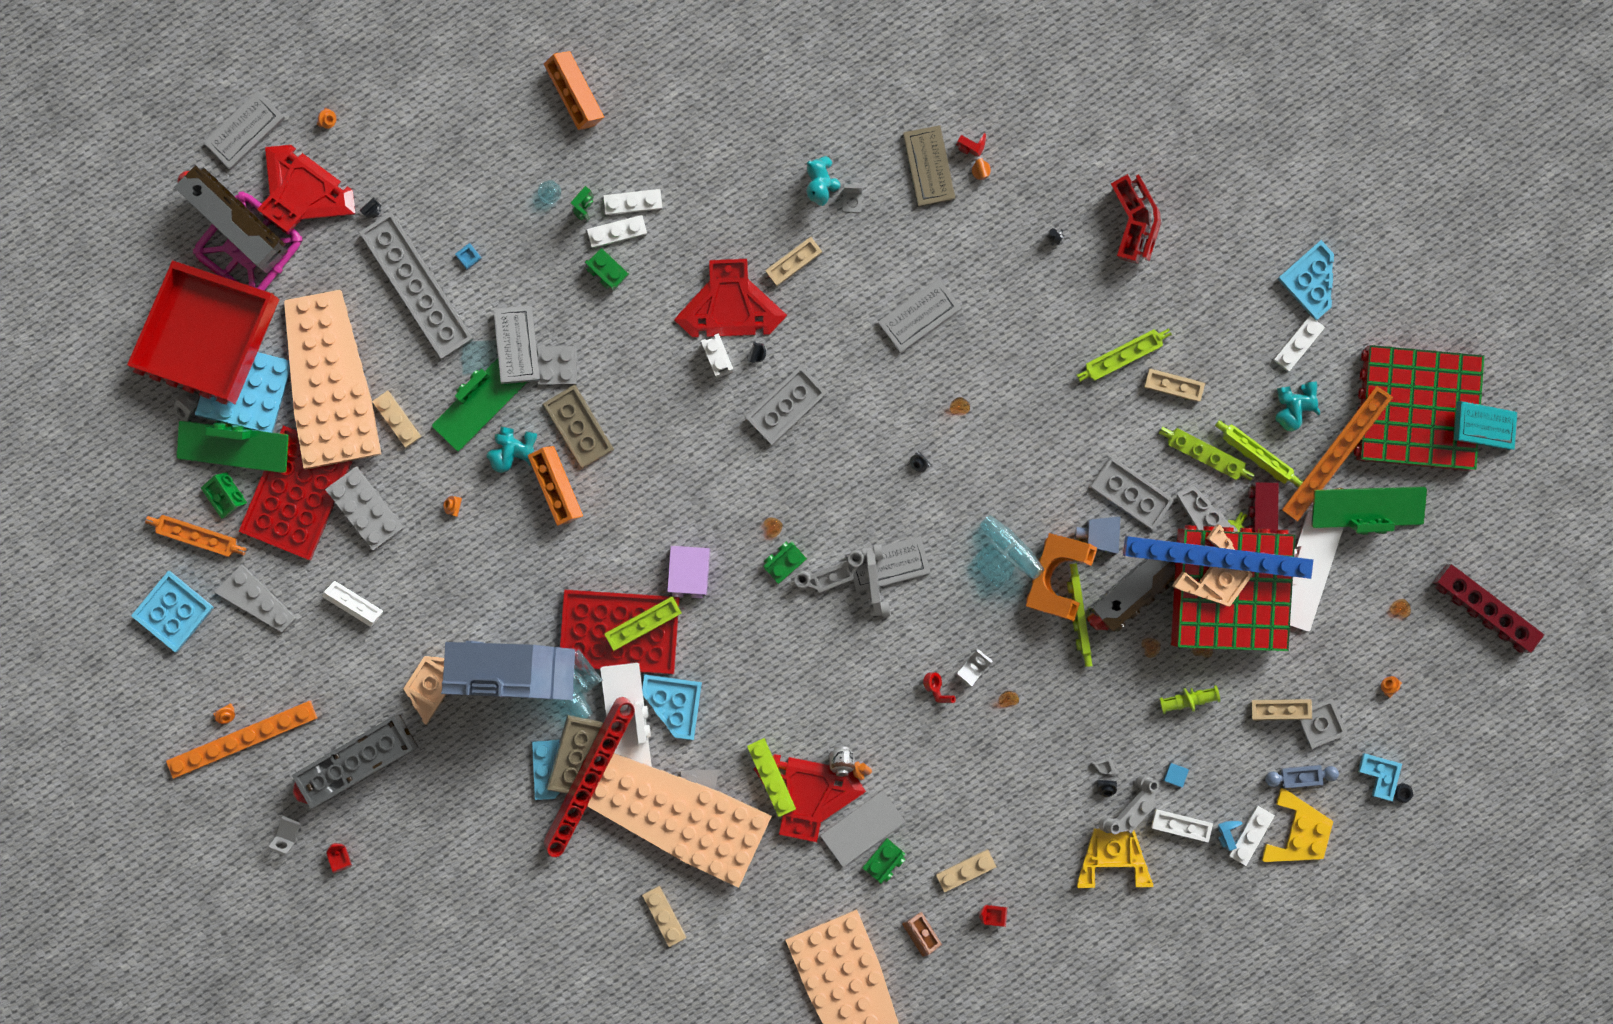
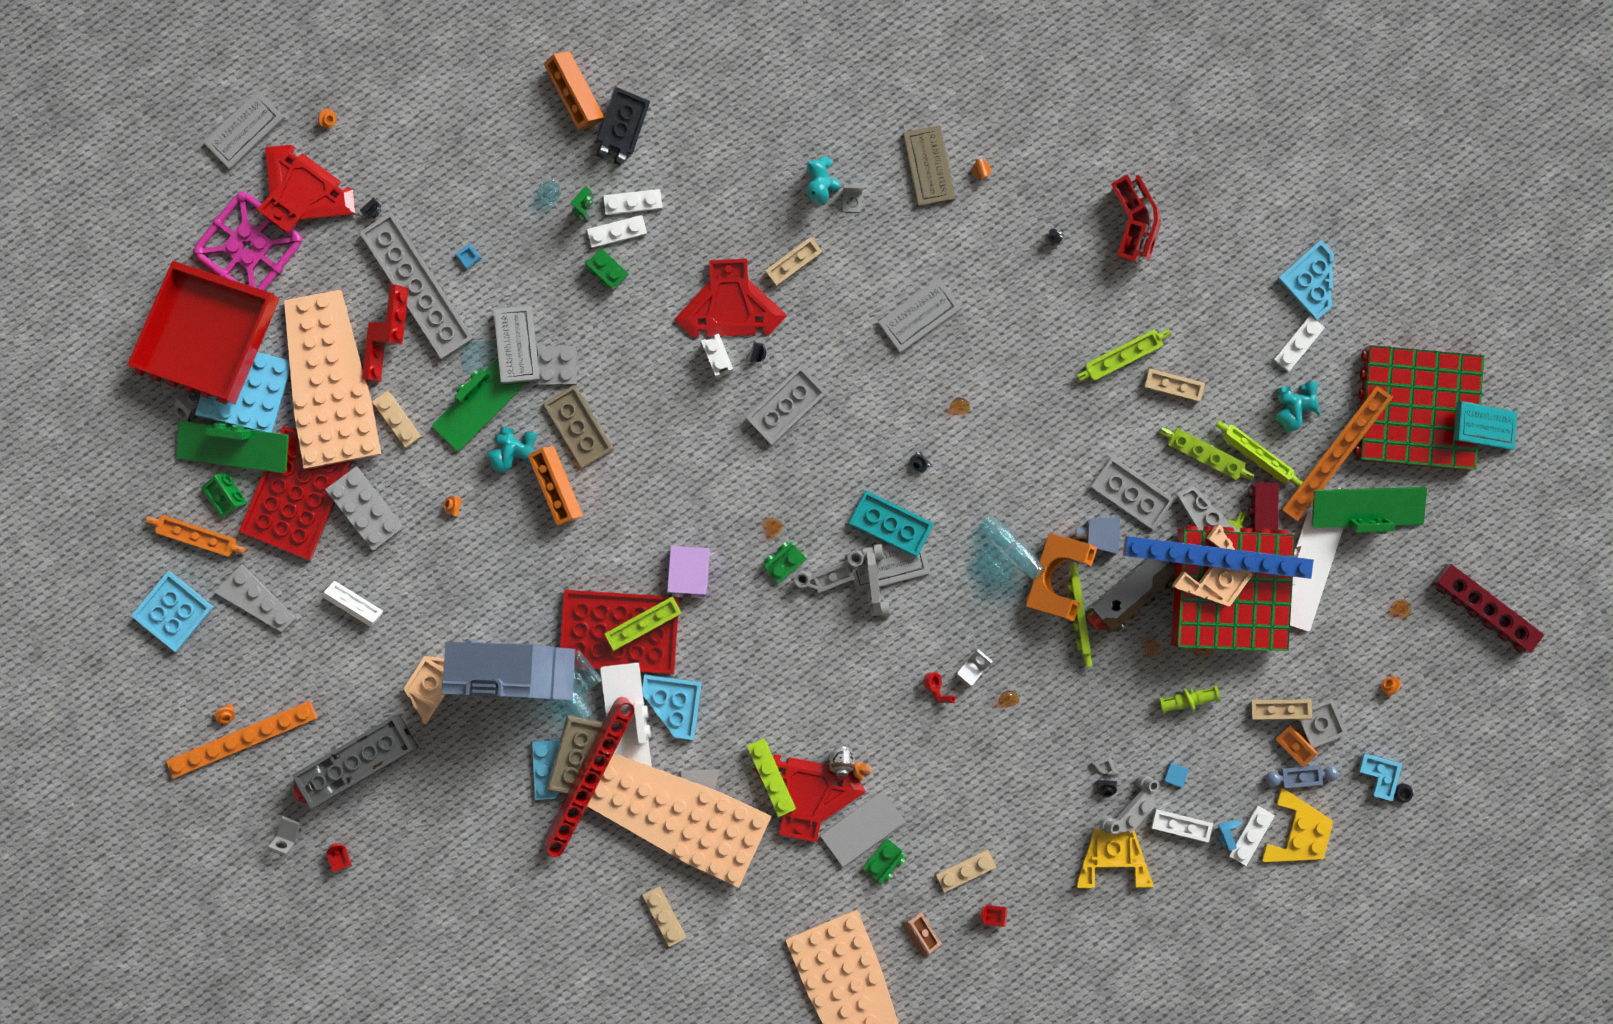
piece [174,165,288,273] -> none
red plate [956,133,986,157] -> none
none -> red bracket [362,284,409,382]
none -> black tile [596,87,650,166]
none -> teal tile [848,490,934,558]
none -> orange plate [1275,725,1318,767]

